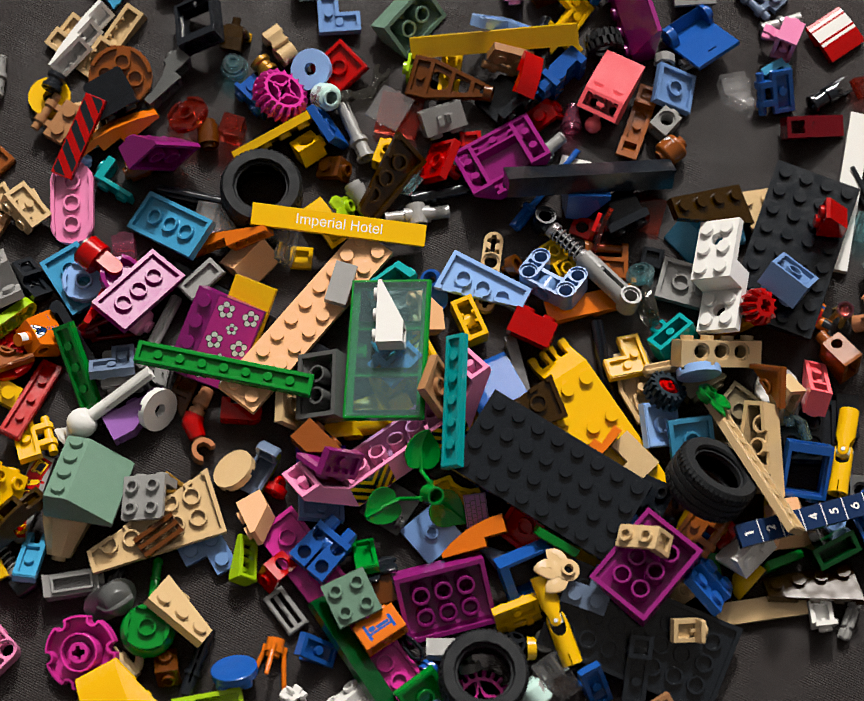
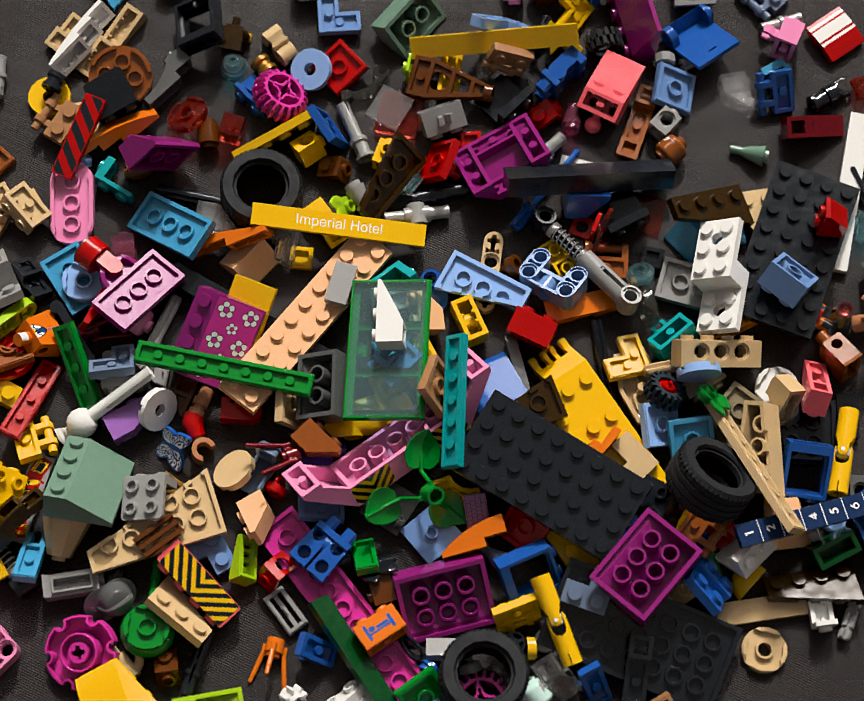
light grey tile [178,257,226,302] -> none
blue tile [211,655,258,691] -> none
magenta bracket [296,446,365,481] -> none
light aqua head [310,83,341,111] -> none
sand green plate [320,567,383,630] -> none
red slope [512,50,544,100] -> none
green tile [533,524,580,557] -> none
tan plate [533,549,580,594] -> none
tan bracket [615,524,674,558] -> none
tan bracket [670,617,708,644] -> none
red gear [739,288,778,326] -> none
dark orange tile [749,363,787,409] -> none
green tile [764,549,805,573] -> none
clear light blue arm [783,413,813,441] -> none
none -> blue animal [156,426,192,472]
none -> brick [157,539,241,628]
none -> dark red plant [245,442,302,476]
none -> sand green cone [729,145,770,166]
none -> tan tile [741,627,787,674]

